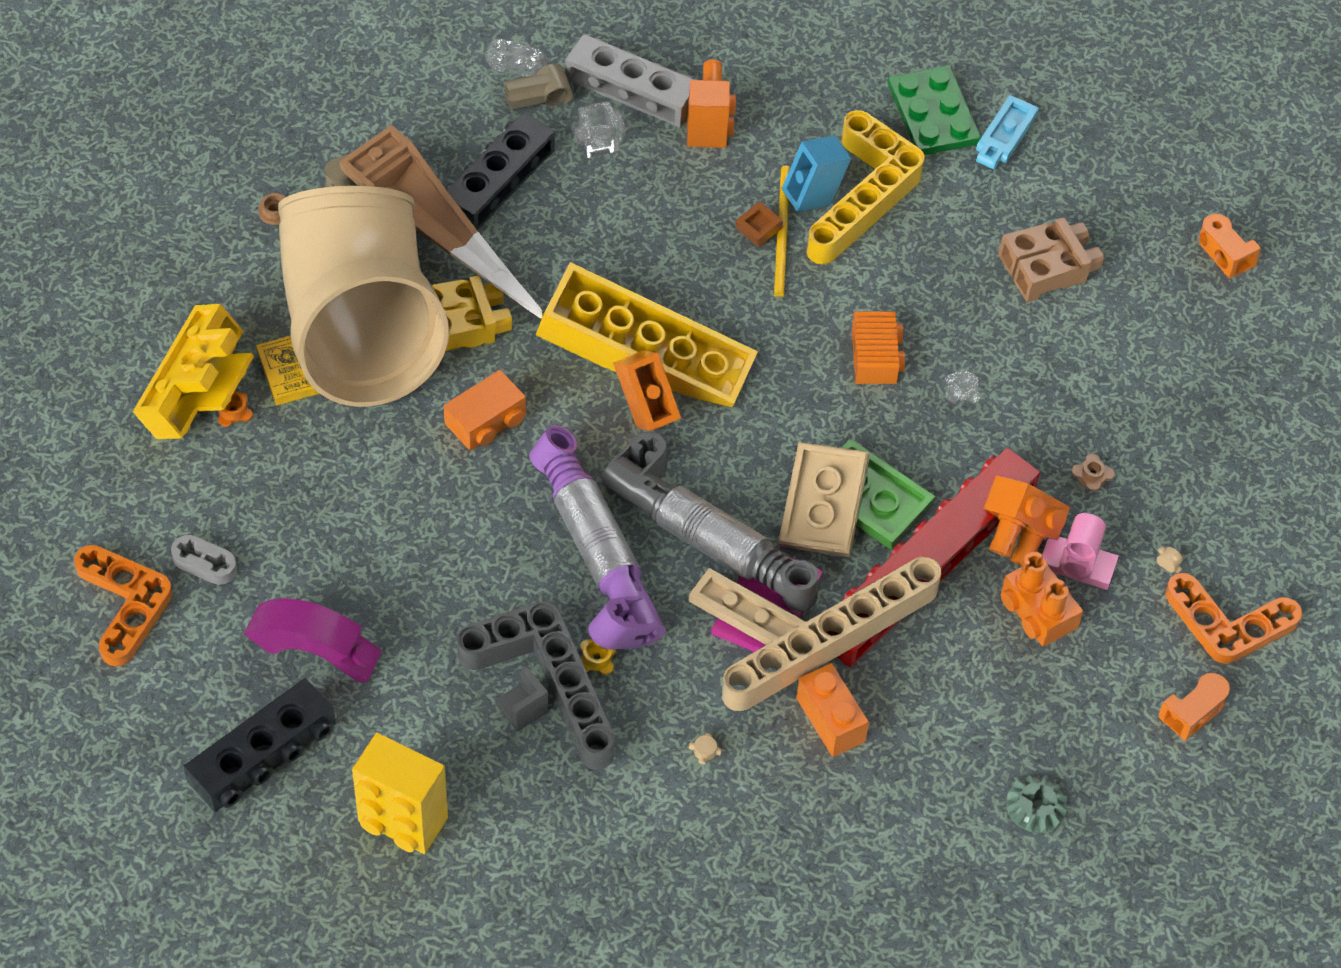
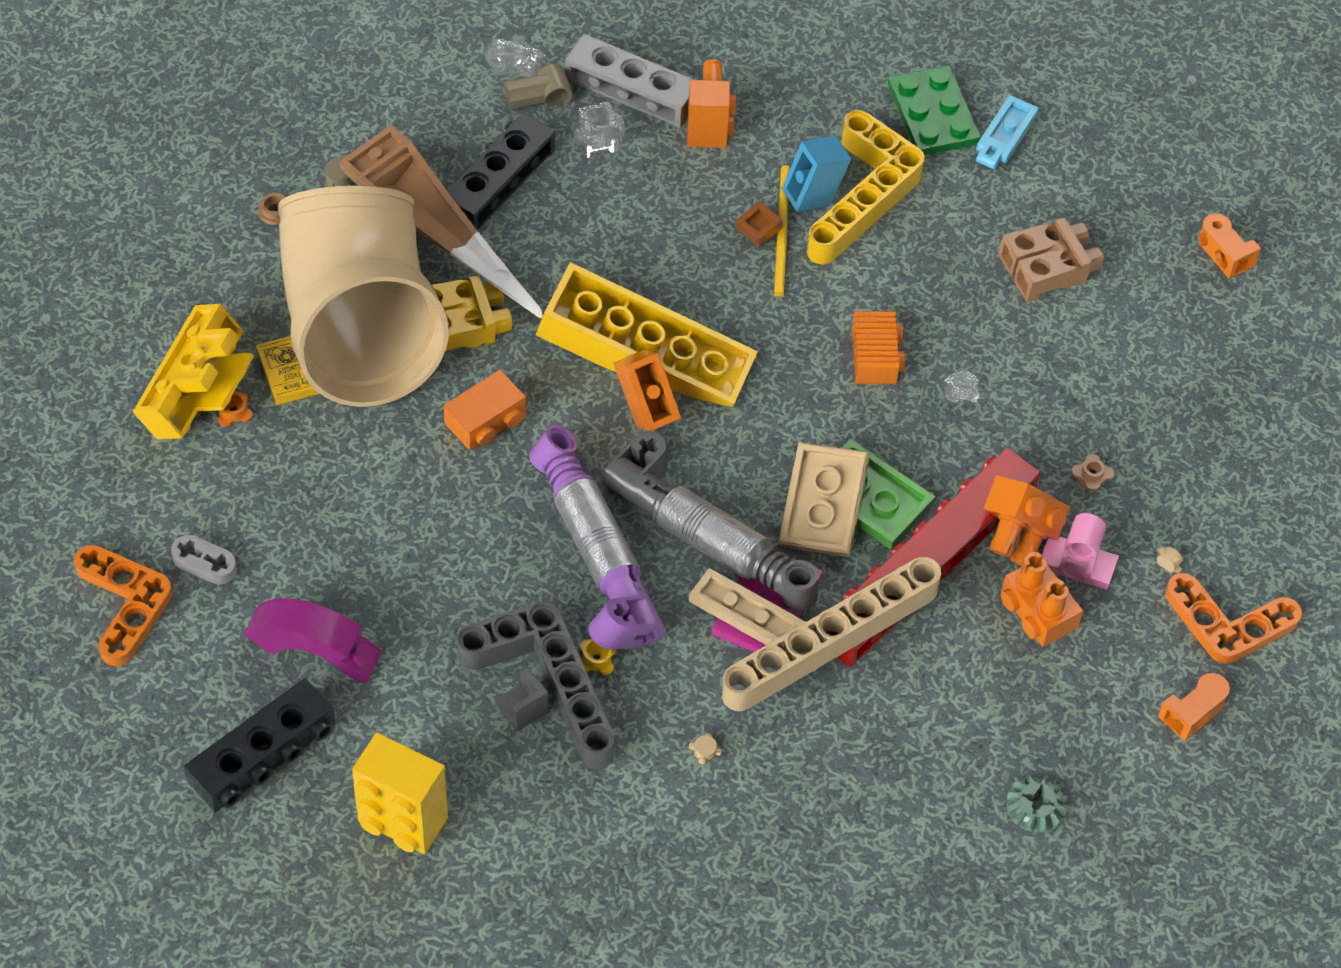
orange brick [796,663,869,757] -> none

